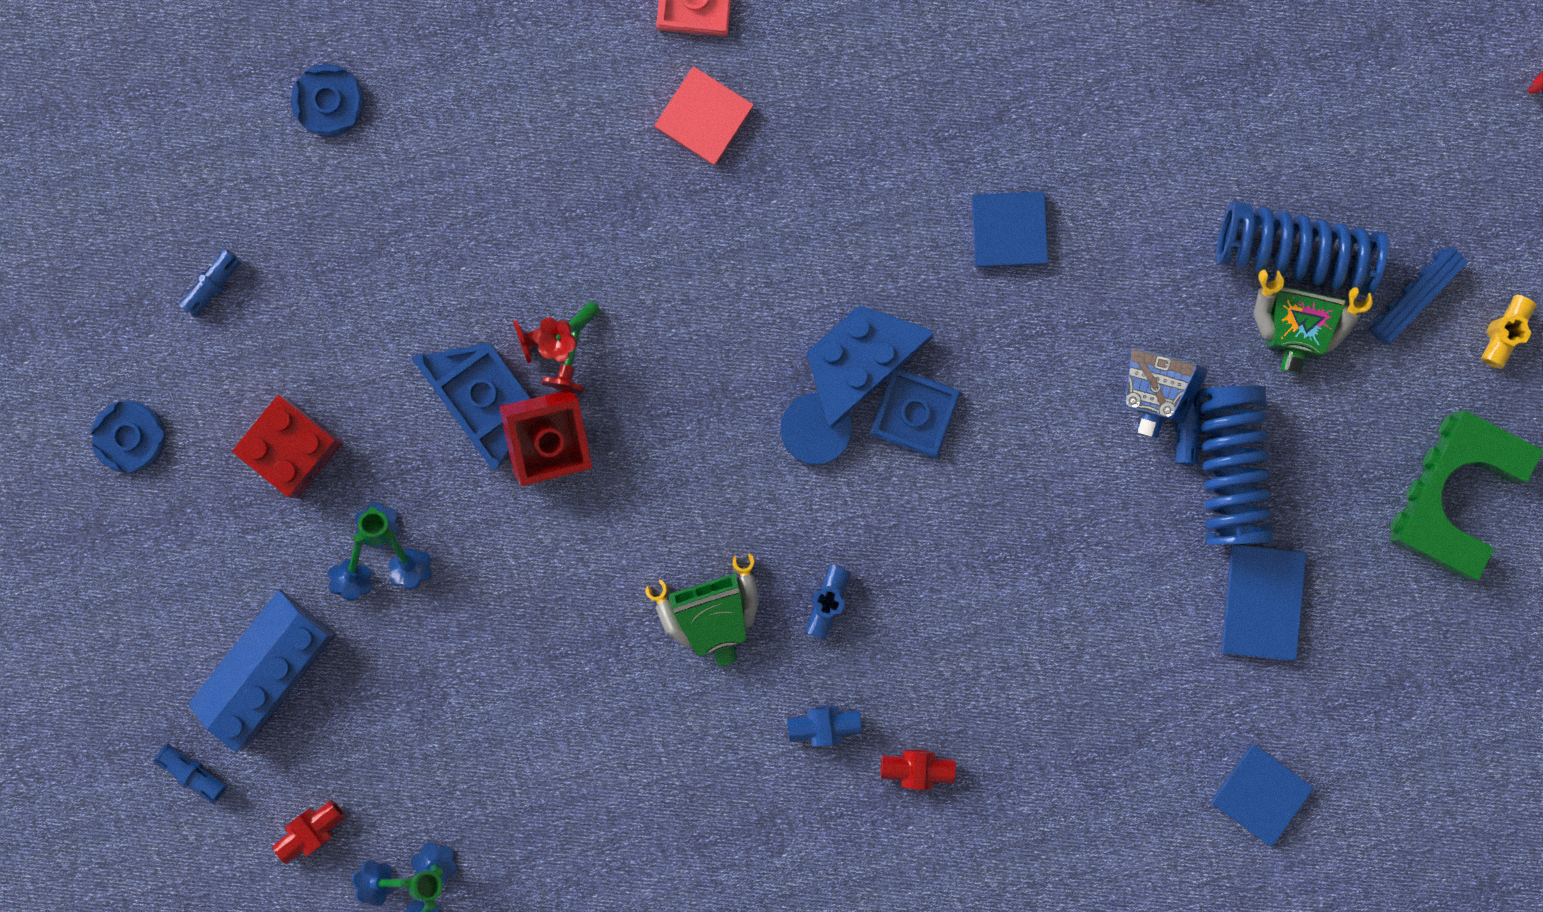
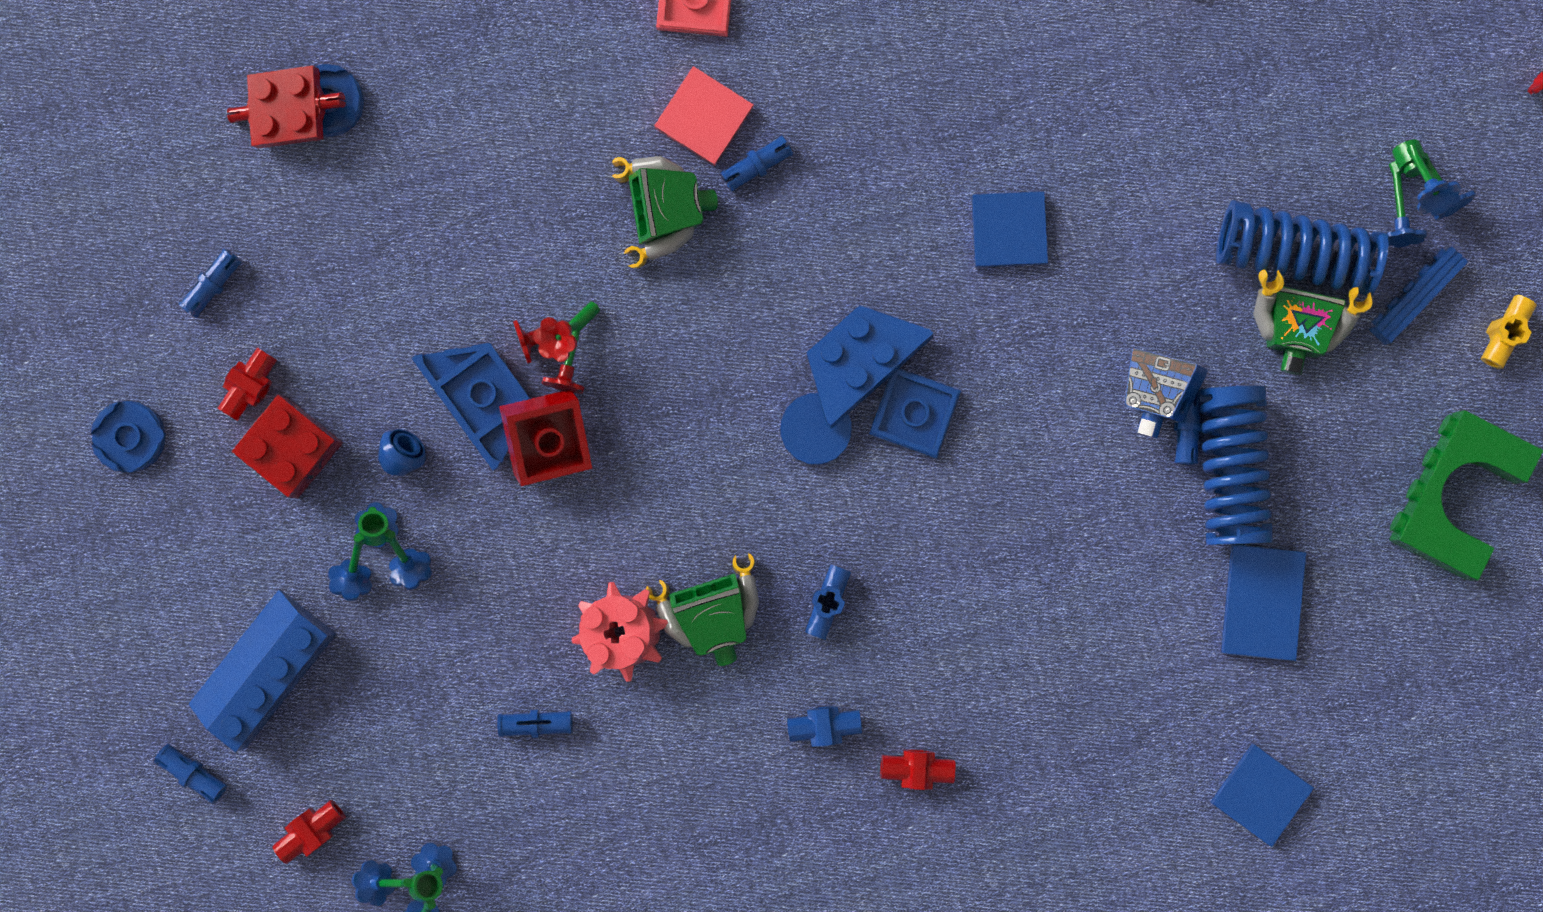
none -> red axle [217,348,277,421]
none -> red plate [227,65,346,149]
none -> blue cone [378,429,426,476]
none -> blue pin [497,709,573,739]
none -> coral brick [572,582,668,682]
none -> green torso [612,156,718,268]
none -> blue pin [720,135,793,192]
none -> plant [1387,139,1476,248]

